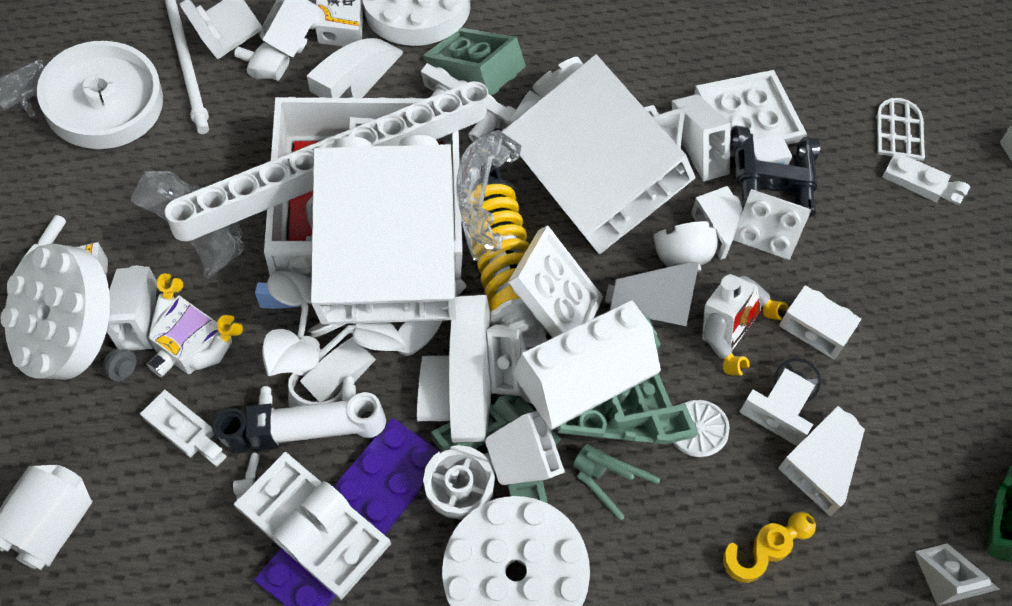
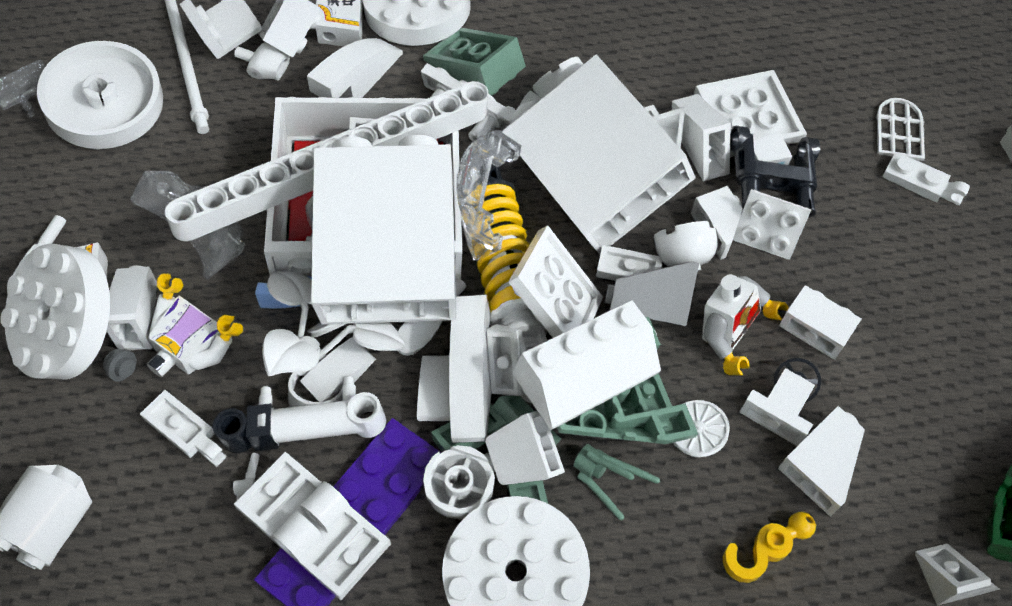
none -> white plate [596,245,663,281]

